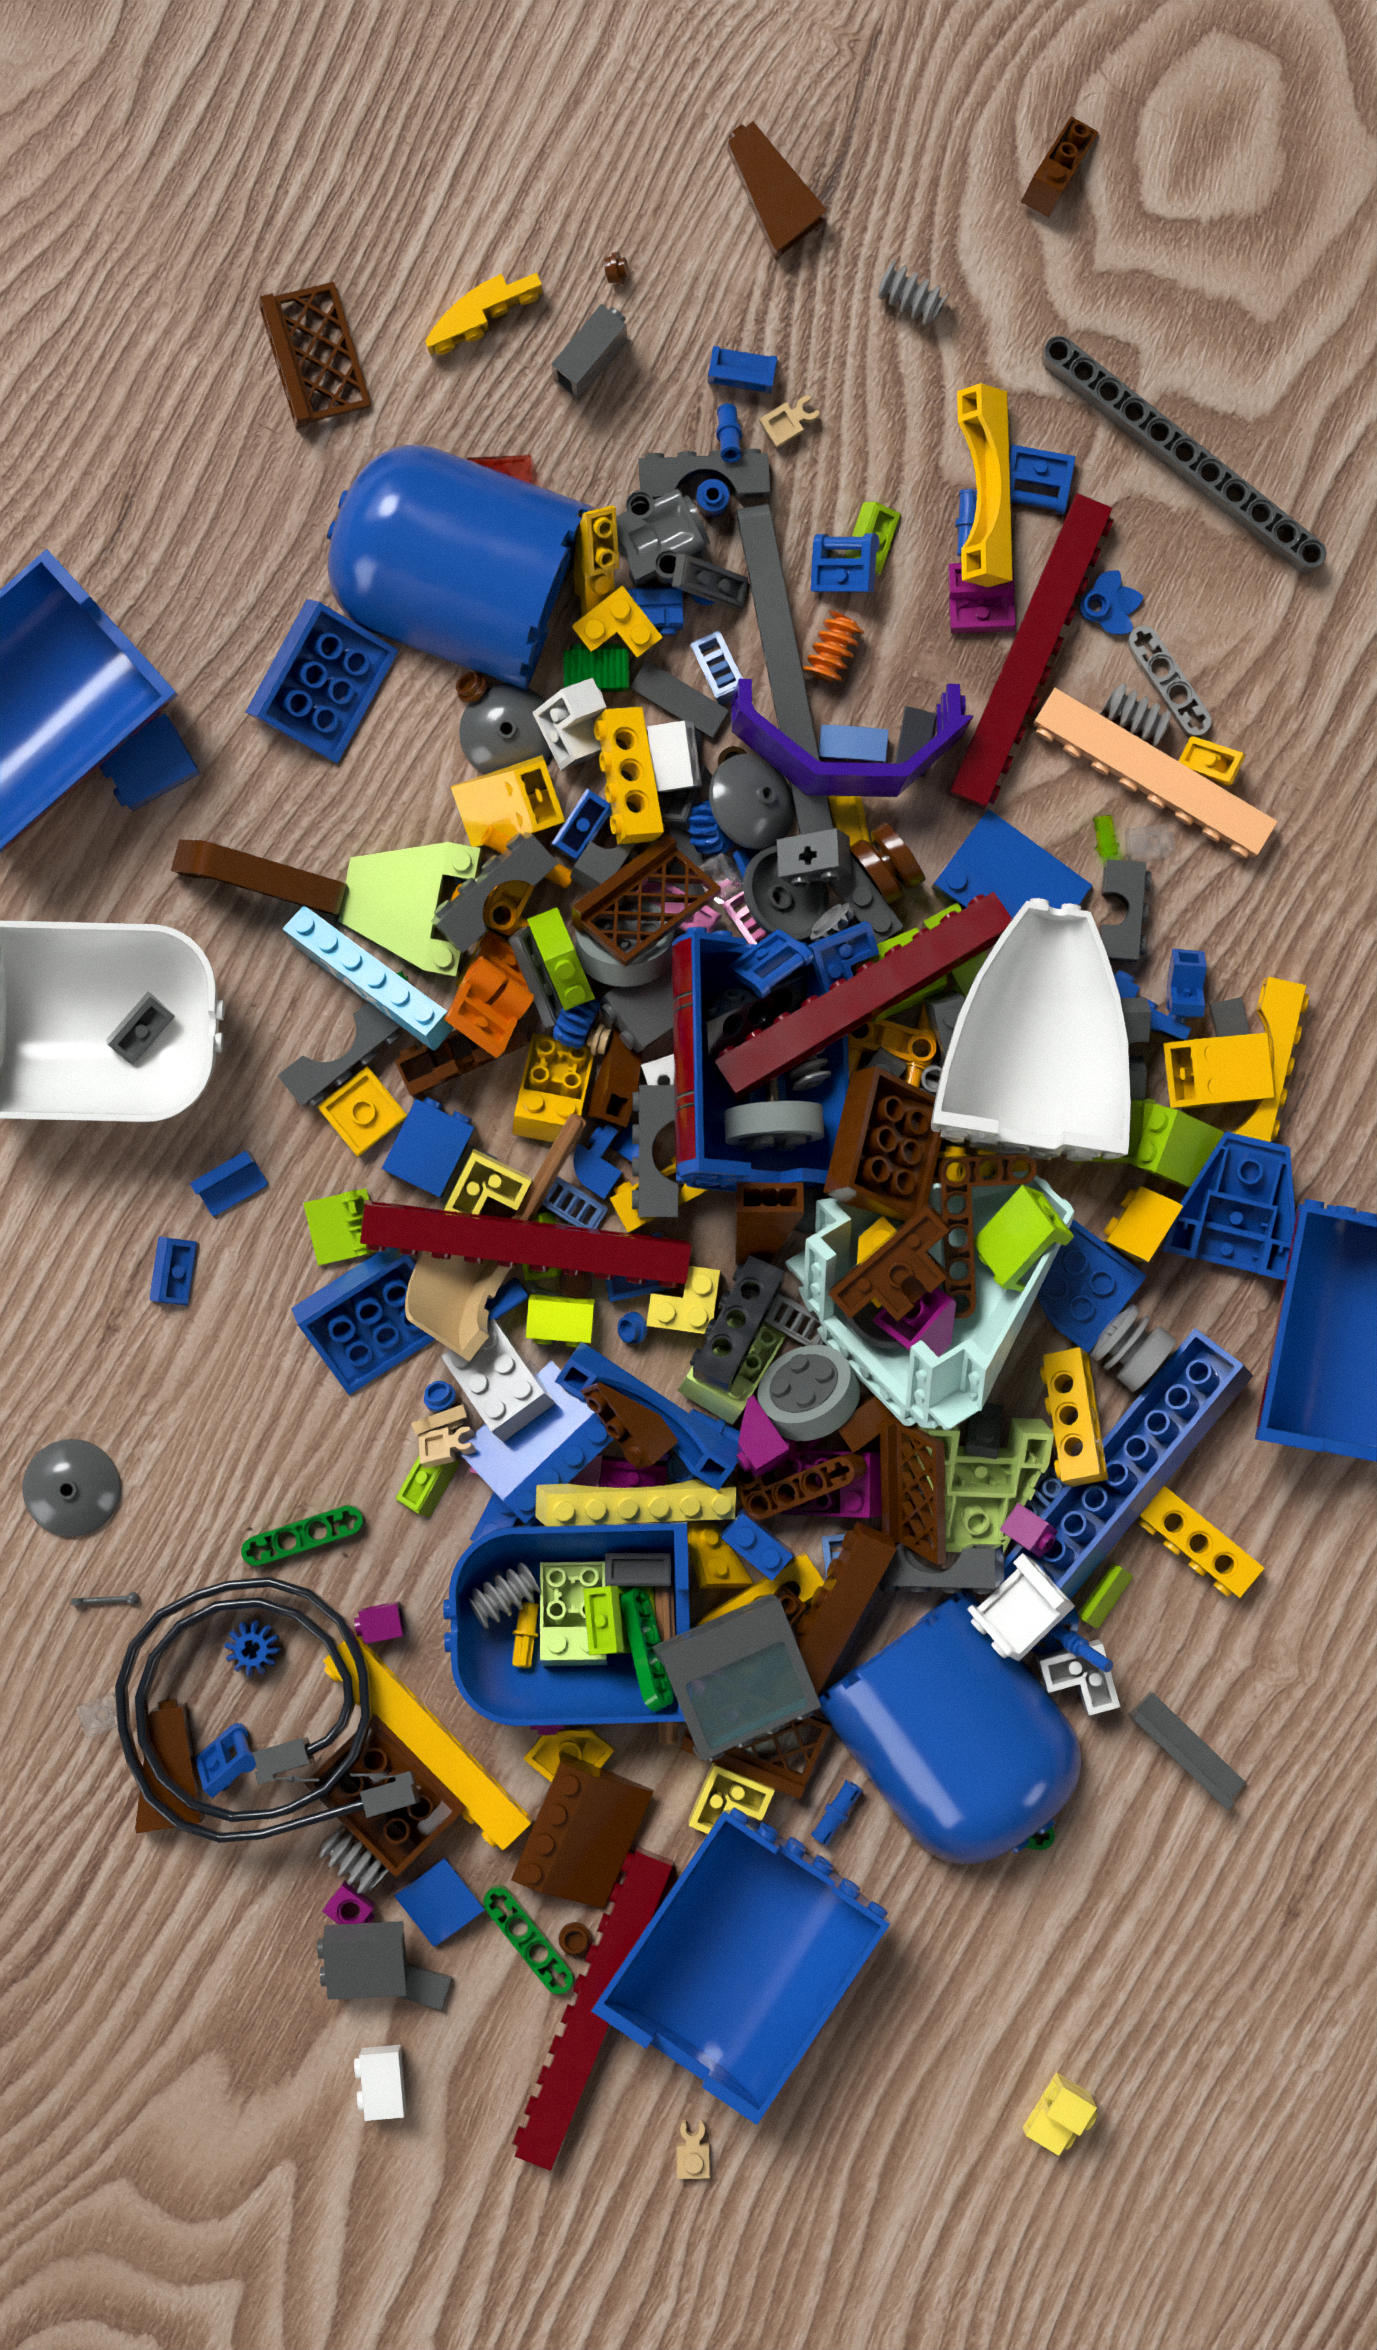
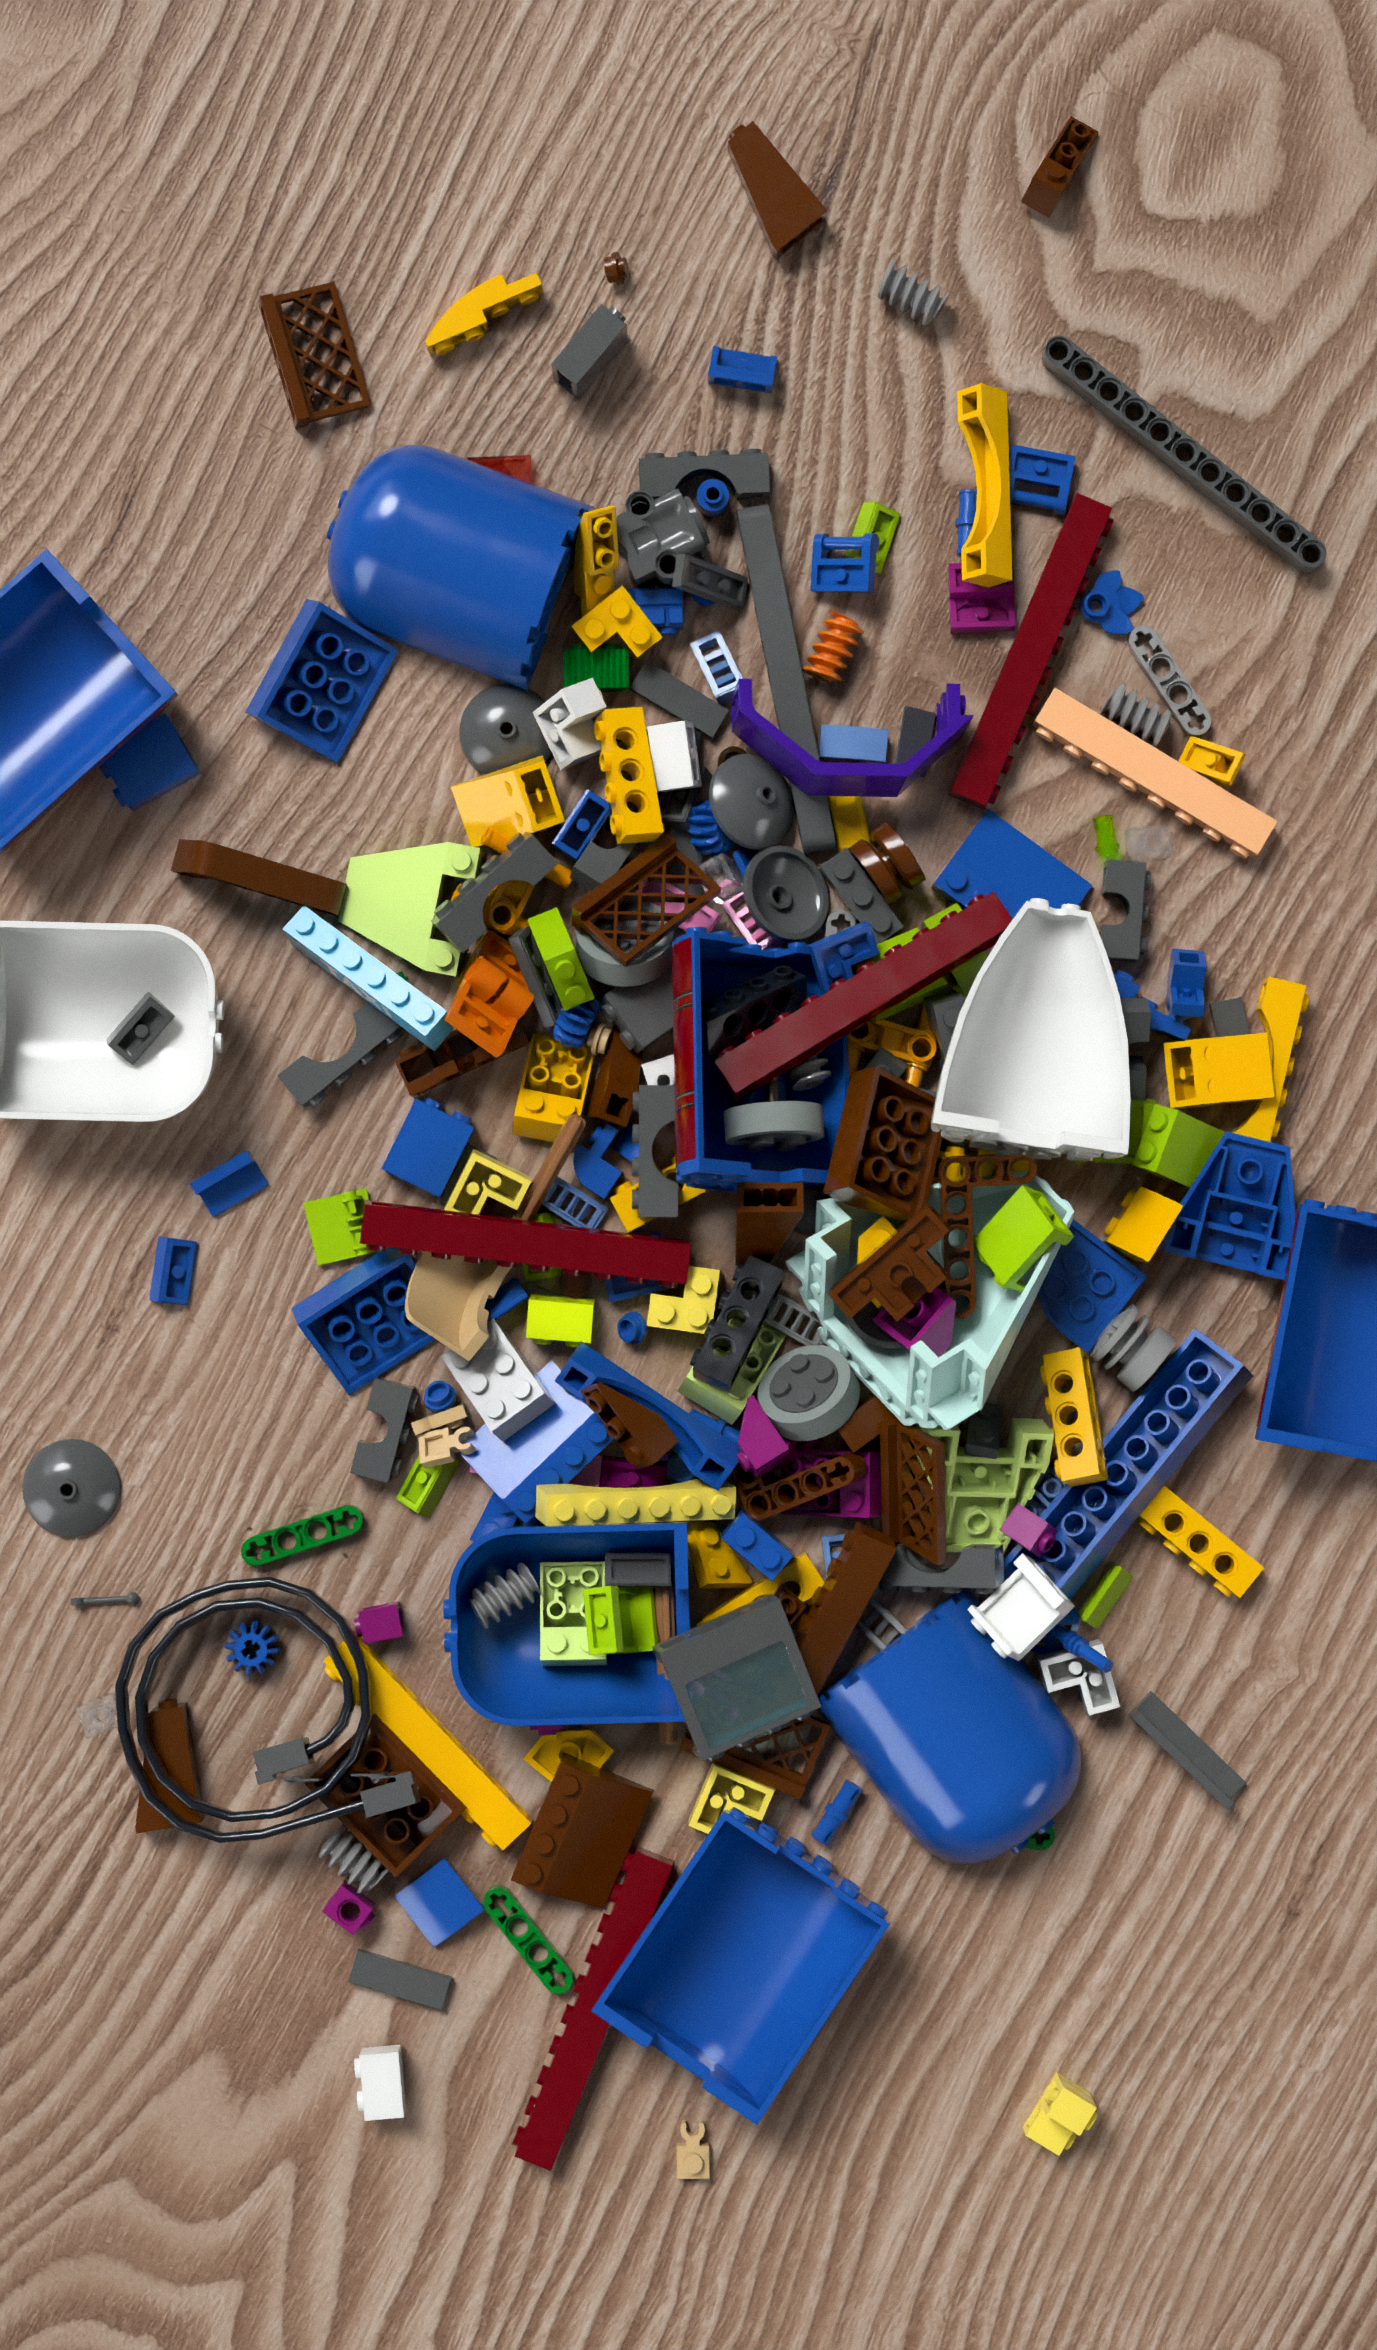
blue plate [195,1723,256,1798] -> none
yellow plate [317,1066,407,1157] -> none
dark grey brick [317,1921,408,2000] -> none
reddish brown plate [456,672,487,703] -> none
yellow axle [512,1602,540,1668] -> none
reddish brown plate [558,1922,591,1955] -> none
green beam [620,1587,673,1712] -> none
blue pin [716,403,742,463] -> none
blue plate [727,929,814,999] -> none
tan plate [759,395,820,449] -> none
brick [777,828,852,888] -> none
light grey gear [810,903,854,942] -> none
light grey hinge [921,1065,942,1092] -> none
none -> dark grey arch [350,1377,419,1483]
none -> light grey slope [856,1595,909,1650]

